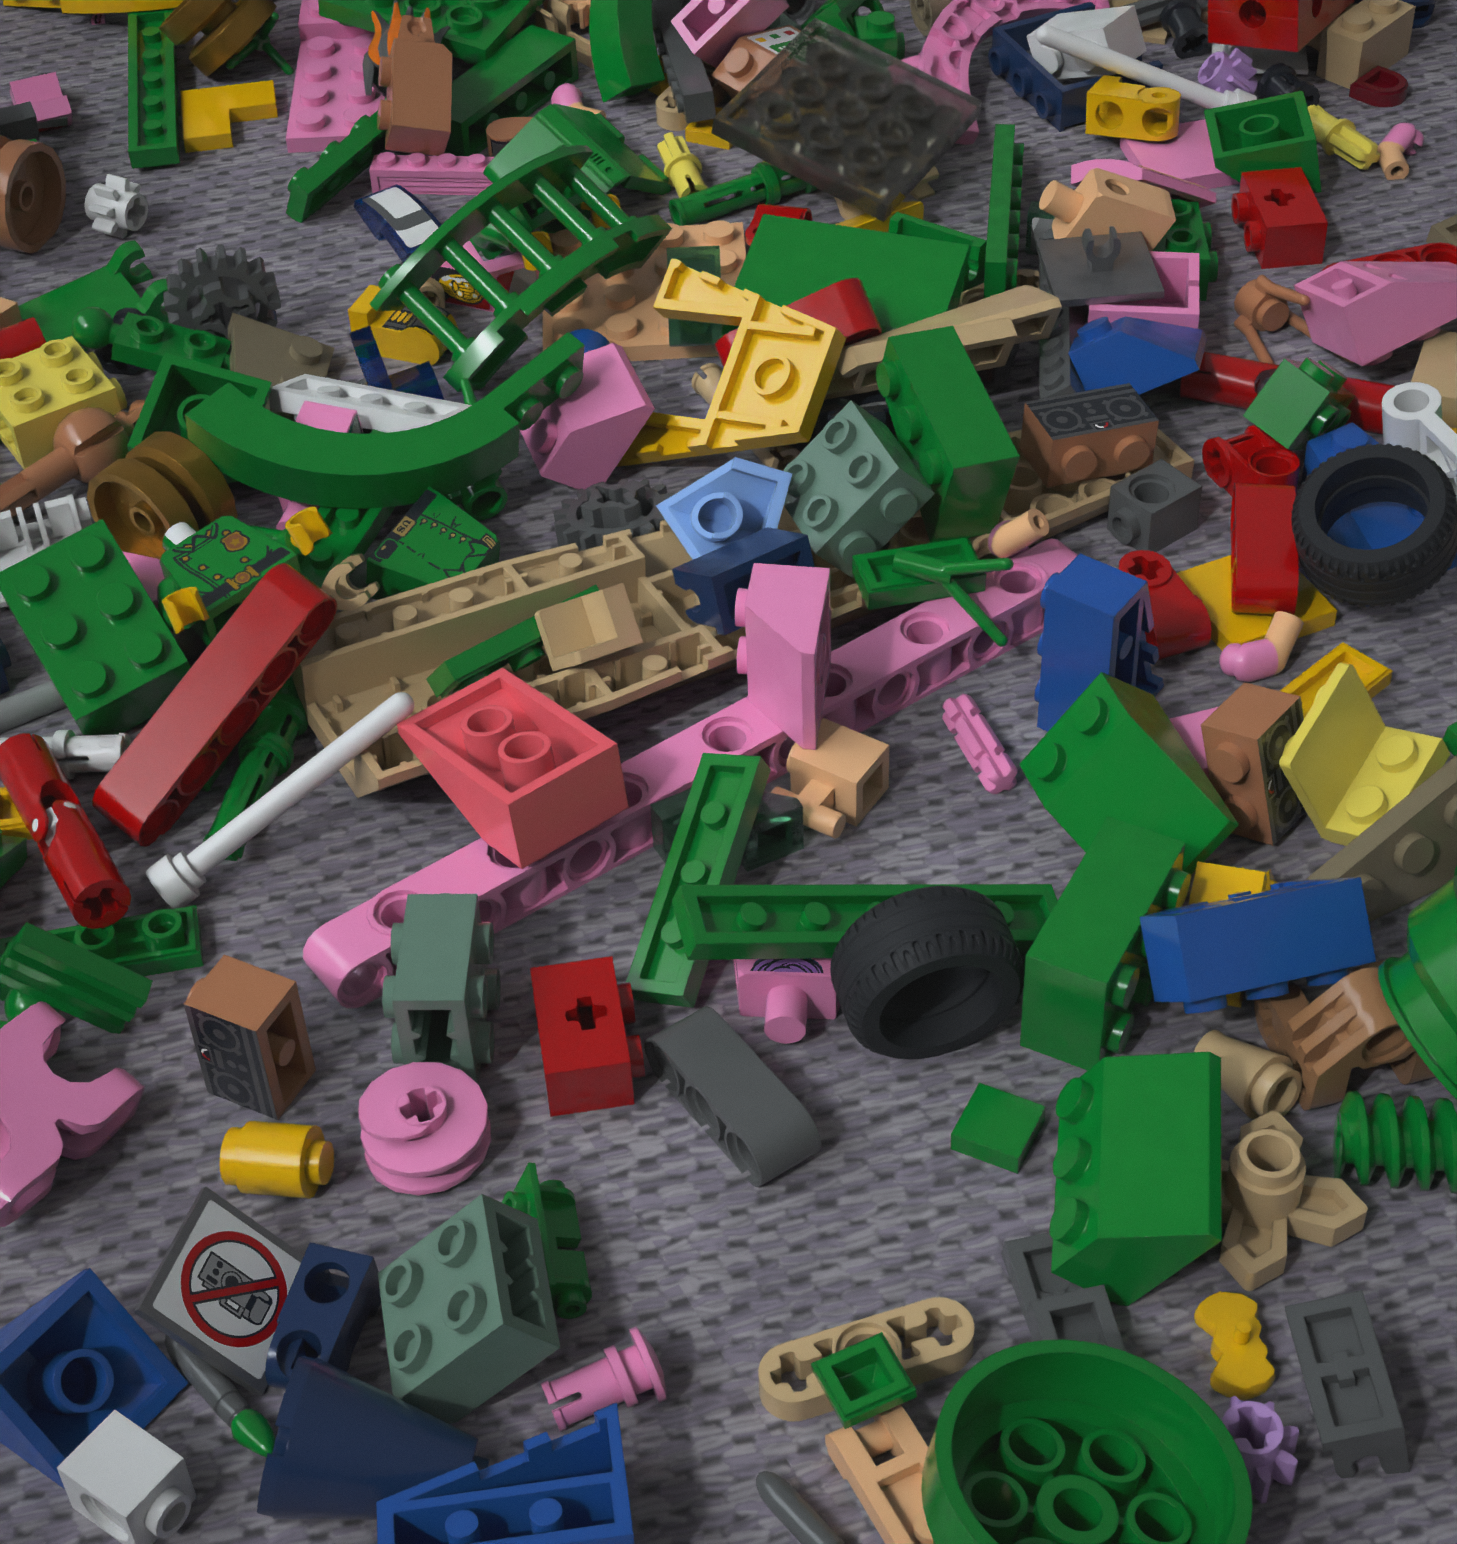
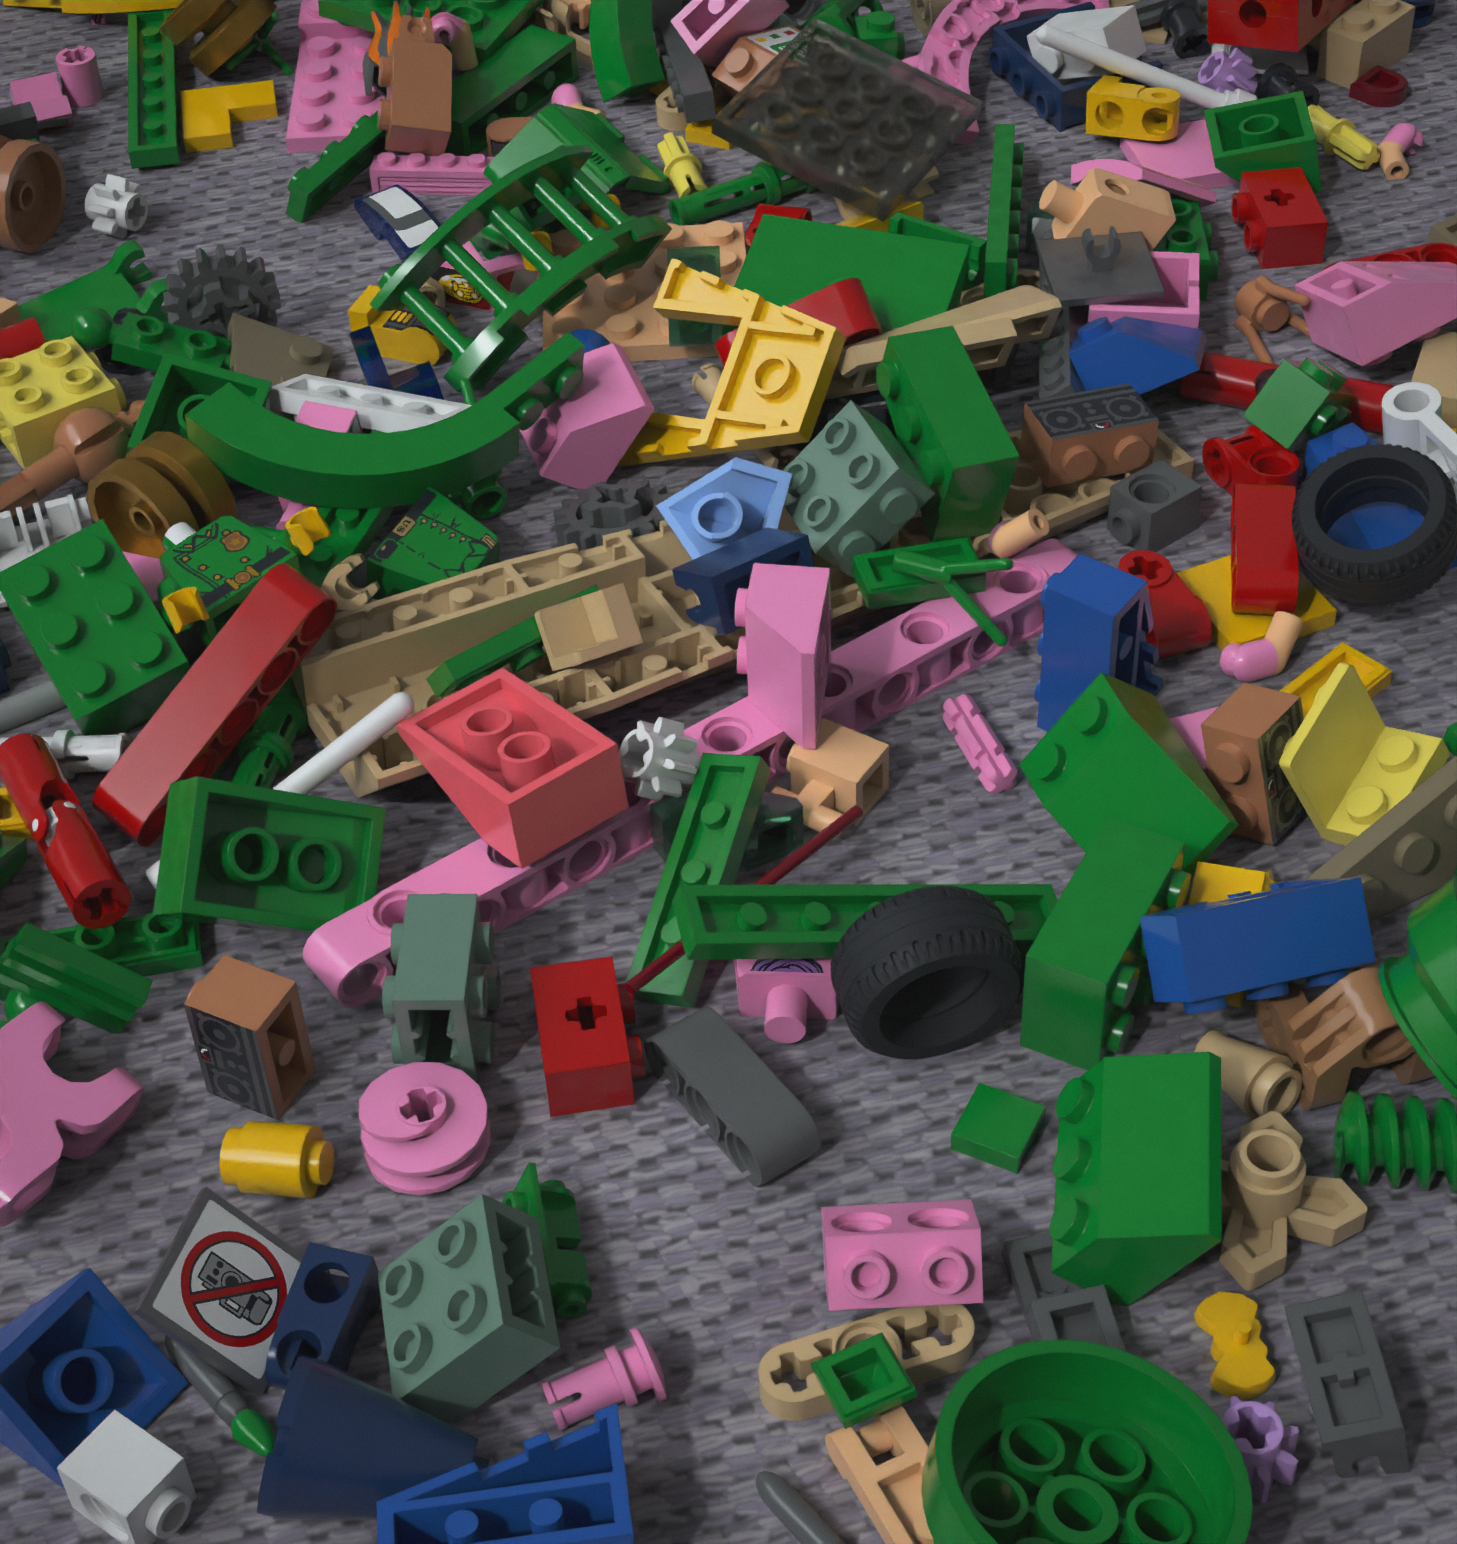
none -> bright pink piece [56,46,104,107]
none -> green slope [153,776,386,934]
none -> arm [431,12,478,71]
none -> white gear [619,717,700,801]
none -> dark red piece [625,805,863,994]
none -> bright pink brick [821,1199,983,1311]

